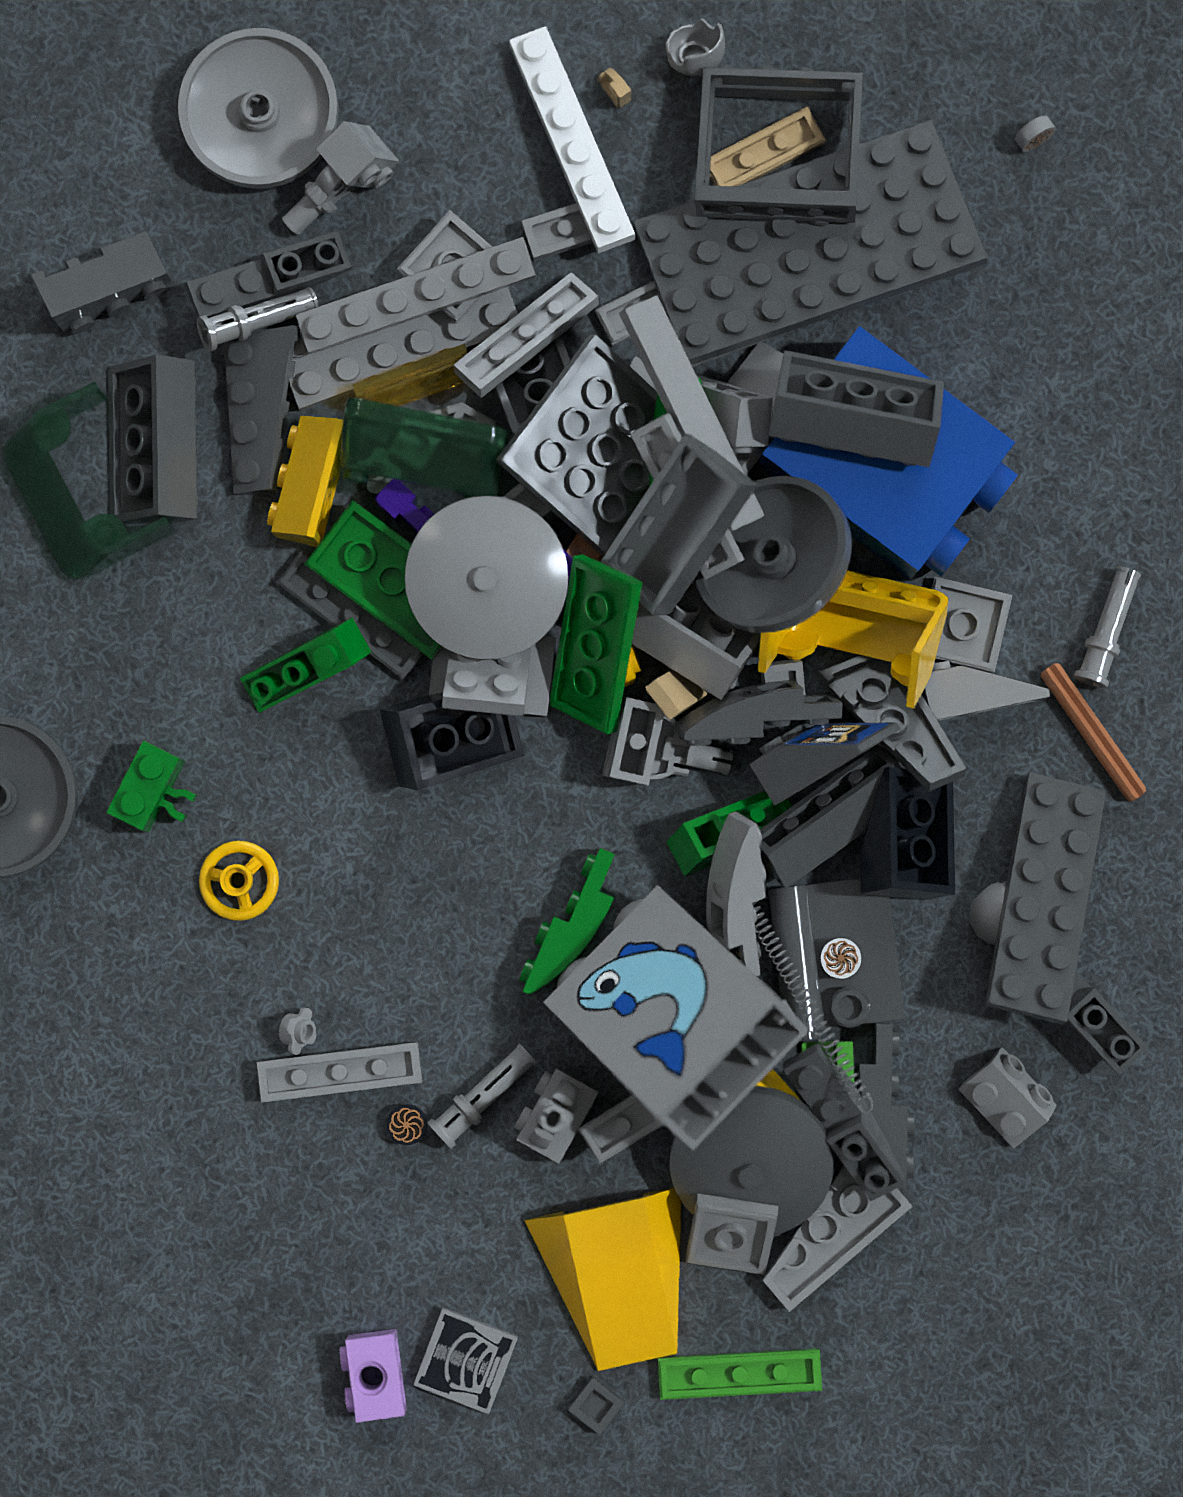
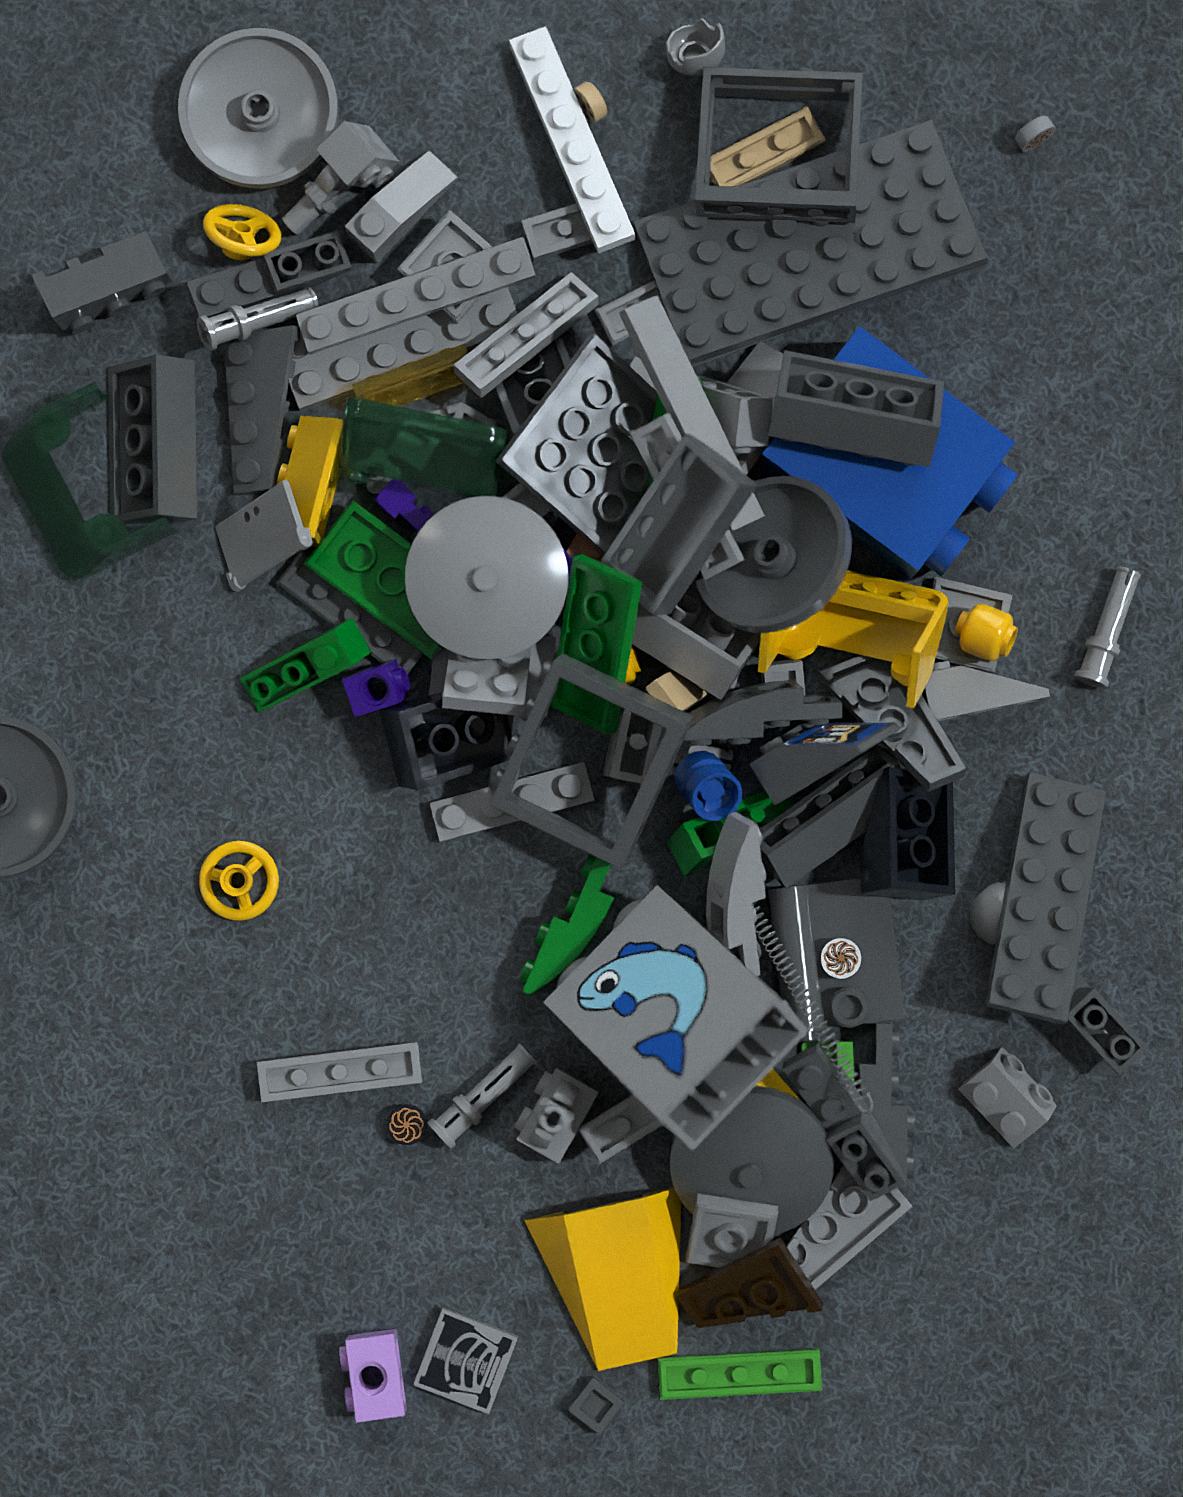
green brick [106,740,198,832] -> none
light grey plate [279,1007,316,1055] -> none
tan tile [597,68,631,108] -> none
nougat axle [1041,663,1146,802] -> none
none -> yellow piece [203,204,281,261]
none -> light grey door [215,480,313,592]
none -> dark purple brick [342,659,410,717]
none -> light grey slope [345,151,458,263]
none -> light grey plate [430,762,595,842]
none -> dark grey window [490,653,694,869]
none -> tan tile [573,81,607,123]
none -> blue wheel [674,751,742,821]
none -> dark brown wing [676,1238,824,1328]
none -> yellow head [955,603,1018,662]

